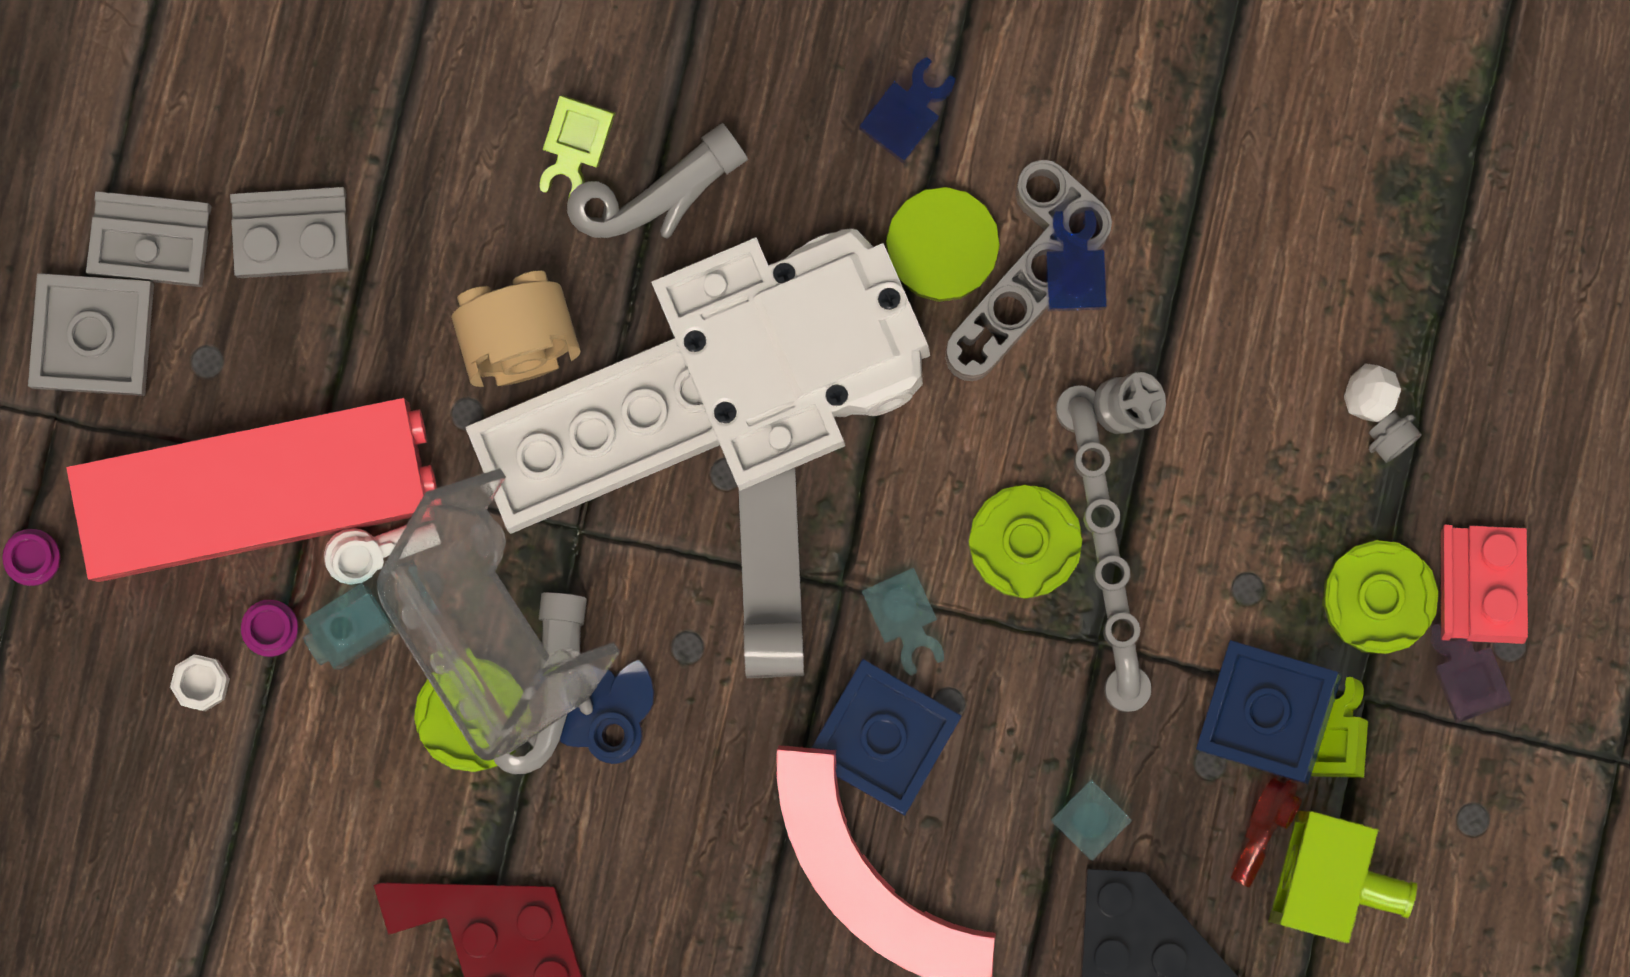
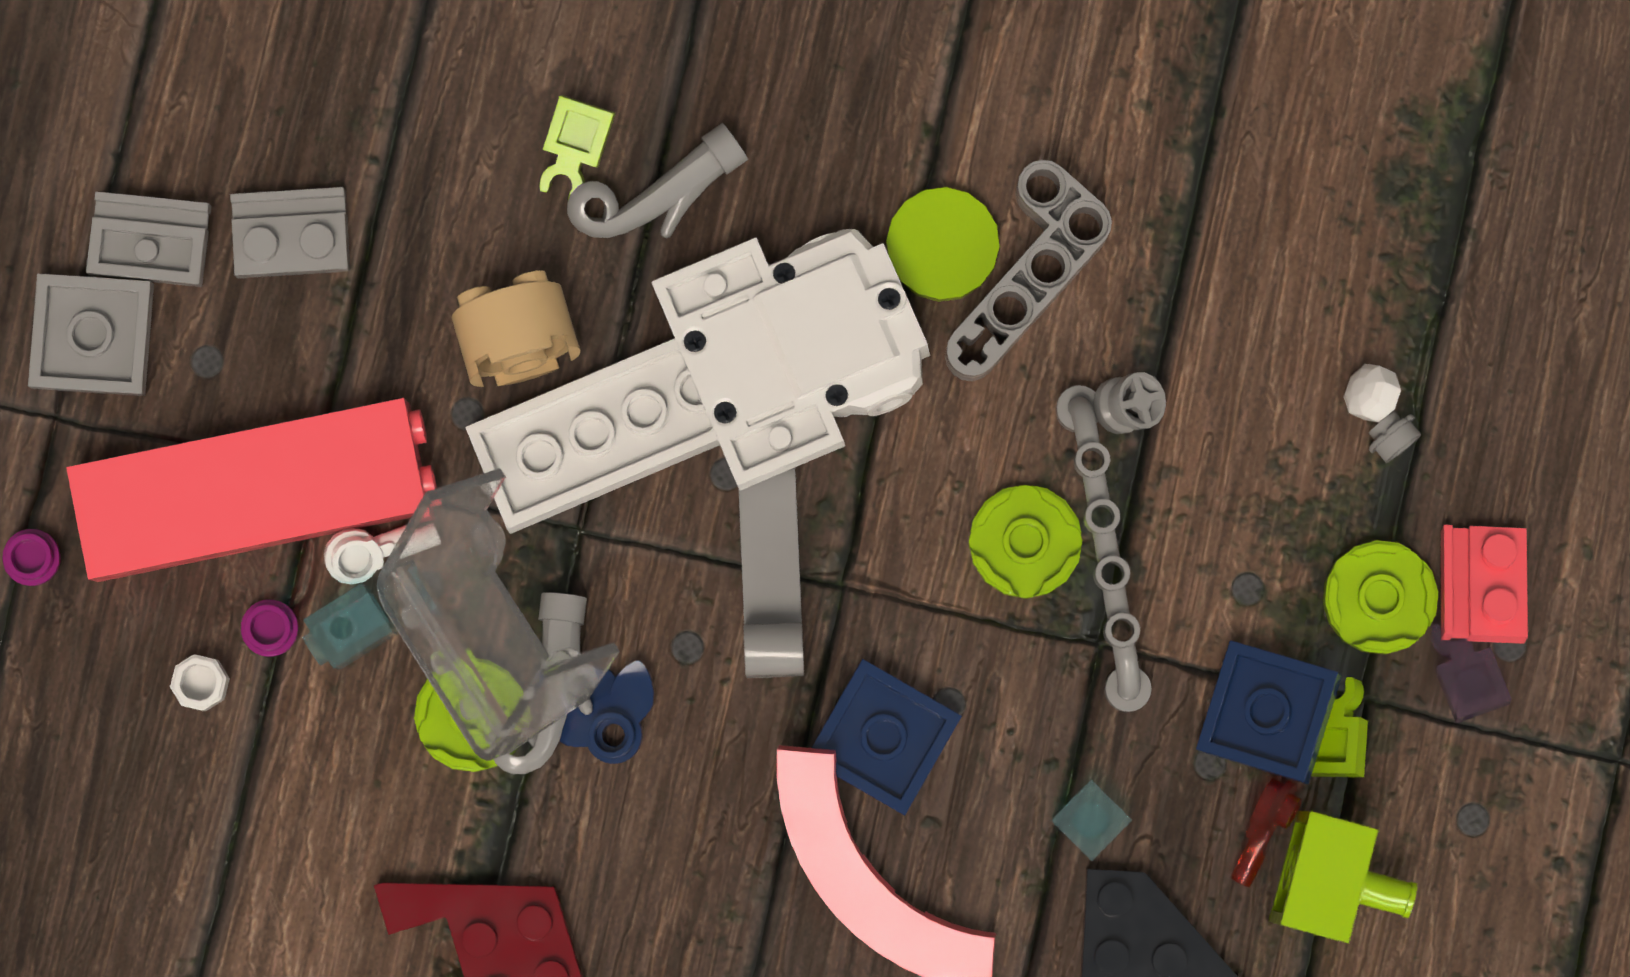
clear blue plate [859,57,955,164] -> none
clear light blue plate [862,568,944,676] -> none
clear blue plate [1046,210,1106,311] -> none

